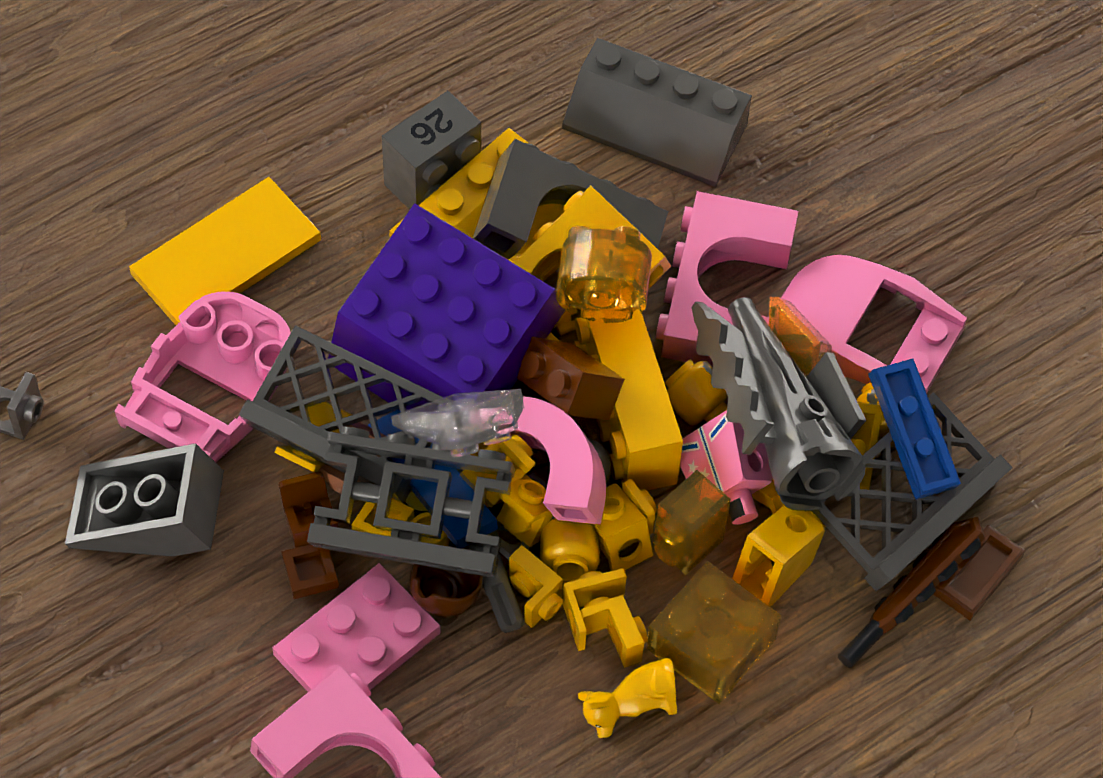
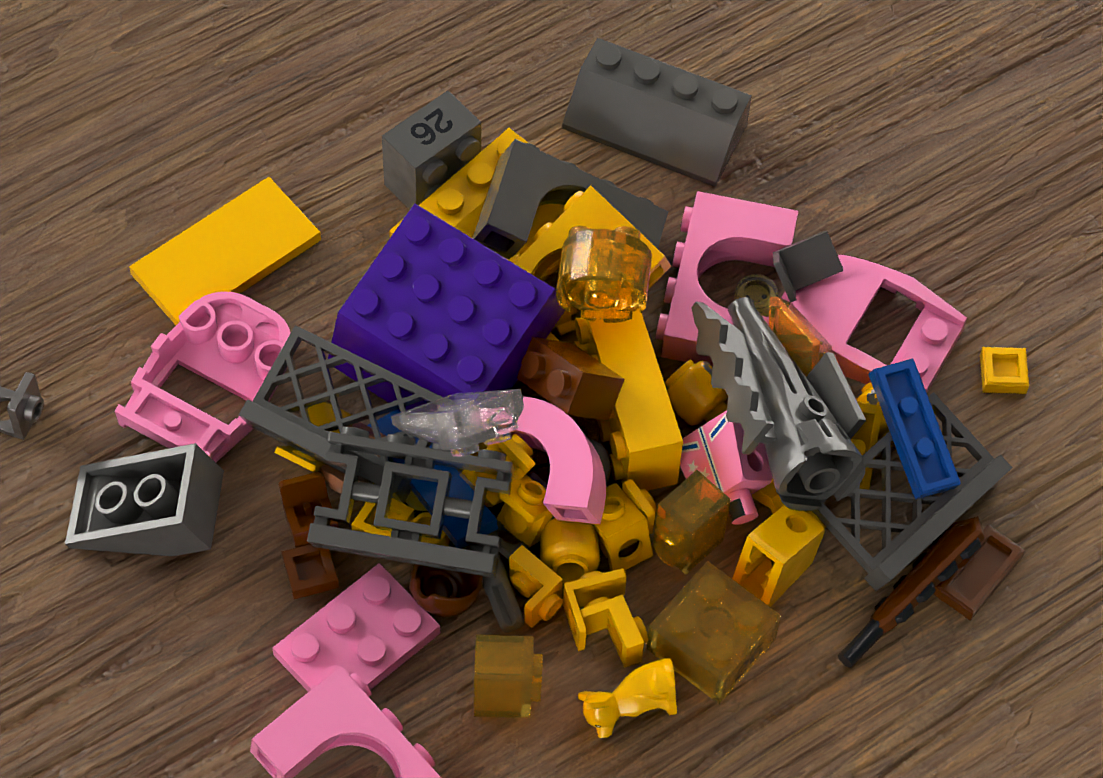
none -> clear yellow brick [474,635,543,718]
none -> clear smoke tile [734,274,779,317]
none -> dark grey bracket [773,230,843,303]
none -> yellow tile [980,347,1029,394]

